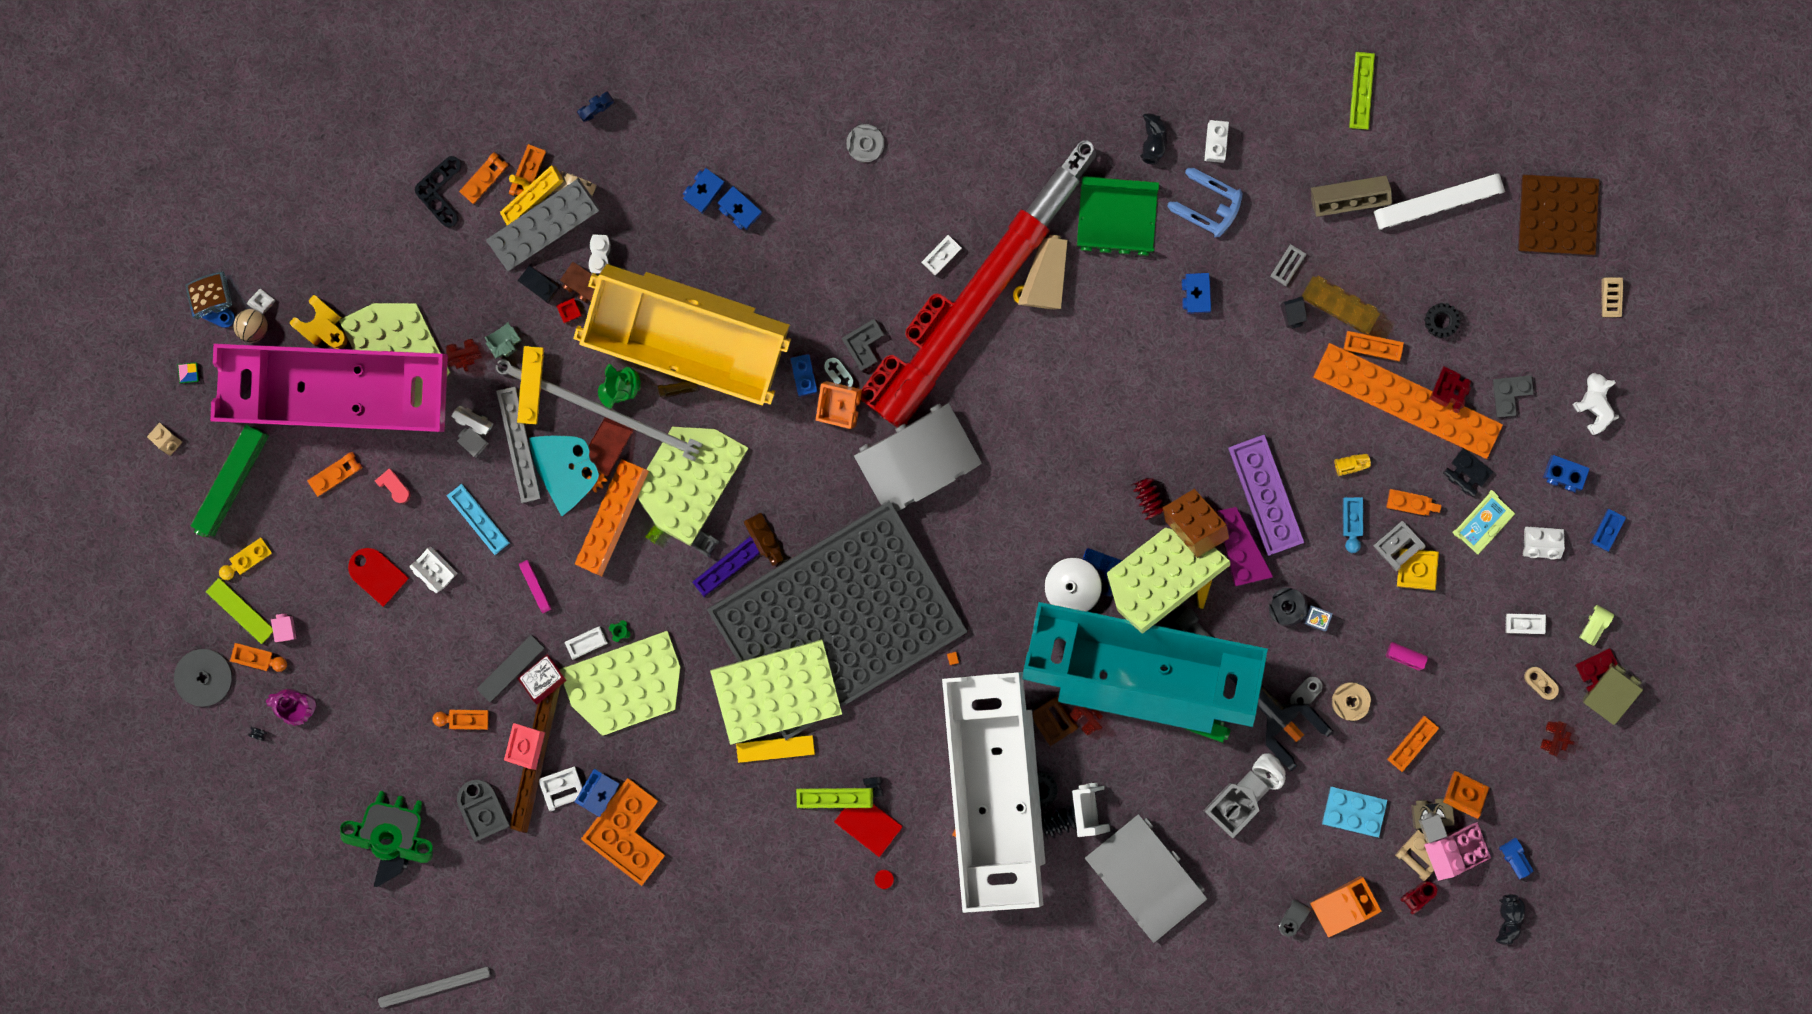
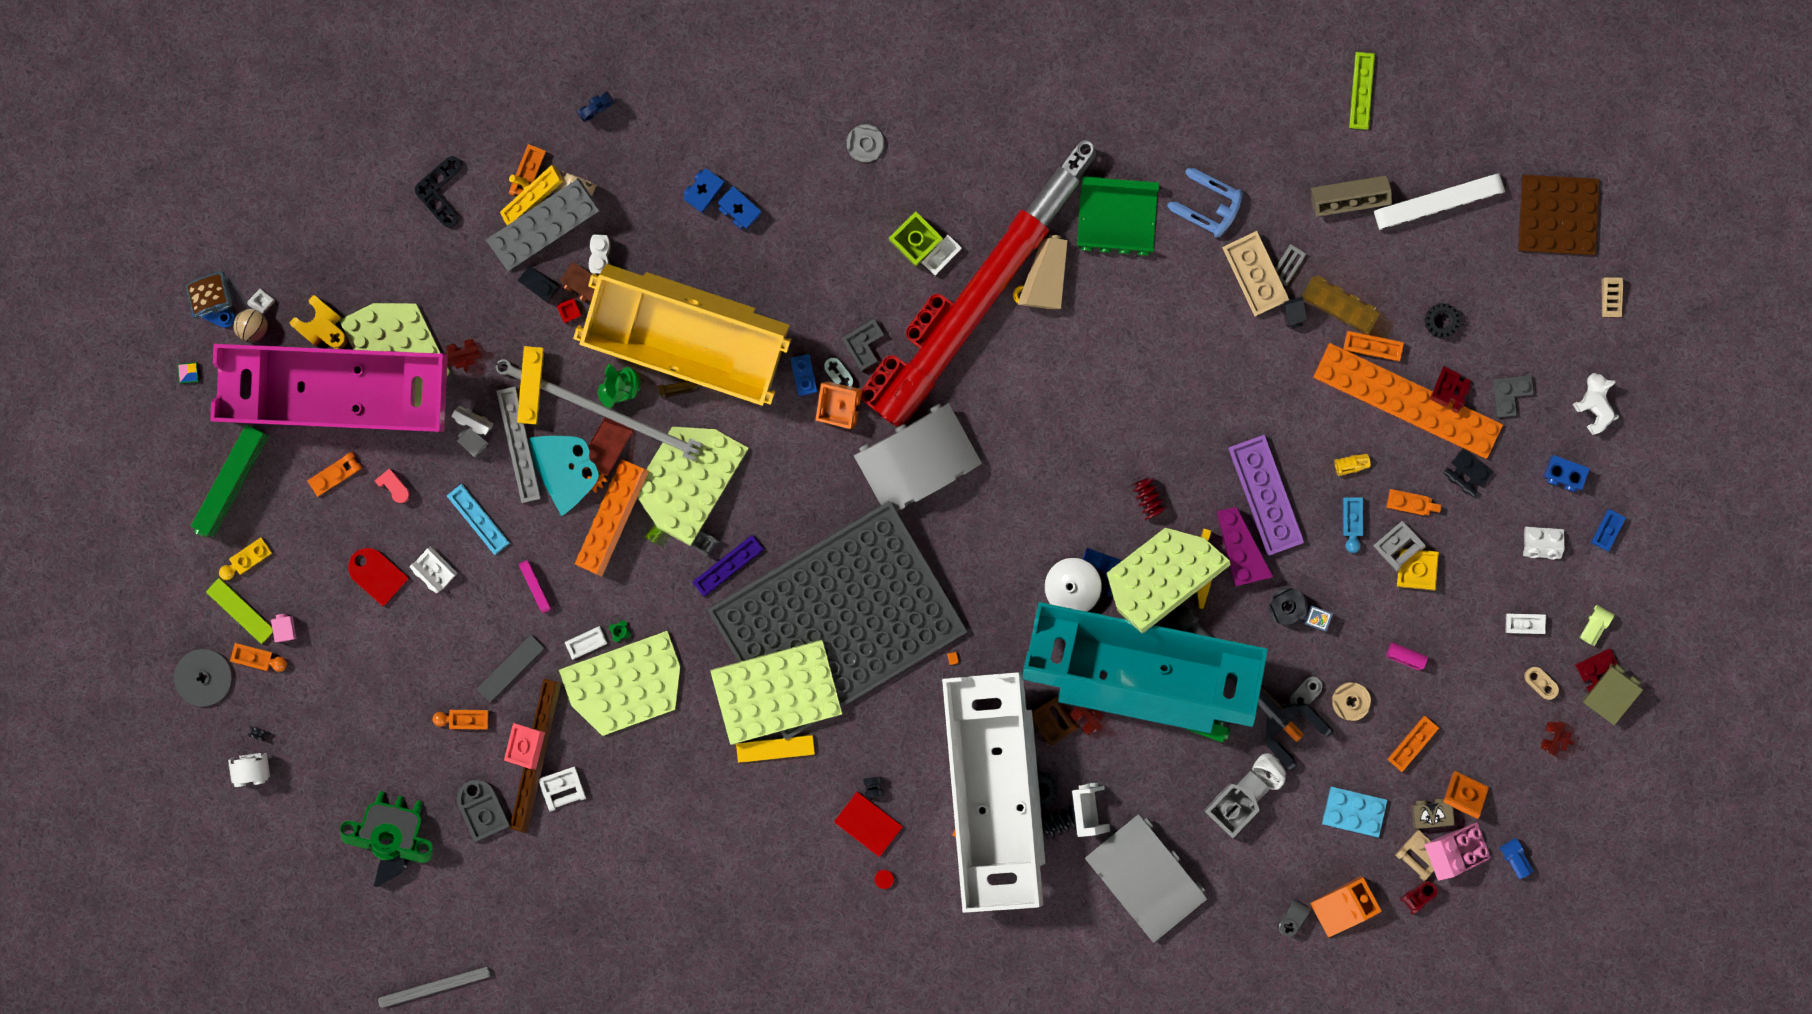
tan bracket [147,422,182,456] -> none
magenta hair [266,689,316,726] -> none
orange plate [459,152,509,205] -> none
sand green hair [484,322,522,359] -> none
tile [518,654,567,705] -> none
blue brick [574,769,619,817] -> none
orange plate [581,778,665,886] -> none
reddish brown hinge [744,513,783,566] -> none
lime tile [796,788,873,808] -> none
black animal [1140,113,1167,165] -> none
dark orange brick [1163,488,1229,558] -> none
blue brick [1181,273,1211,314] -> none
white hinge [1204,120,1229,163] -> none
light grey brick [1419,812,1447,843] -> none
door [1452,490,1515,554] -> none
black animal [1496,894,1525,945] -> none
none -> white brick [228,753,270,787]
none -> lime brick [889,211,943,268]
none -> tan plate [1222,231,1290,316]

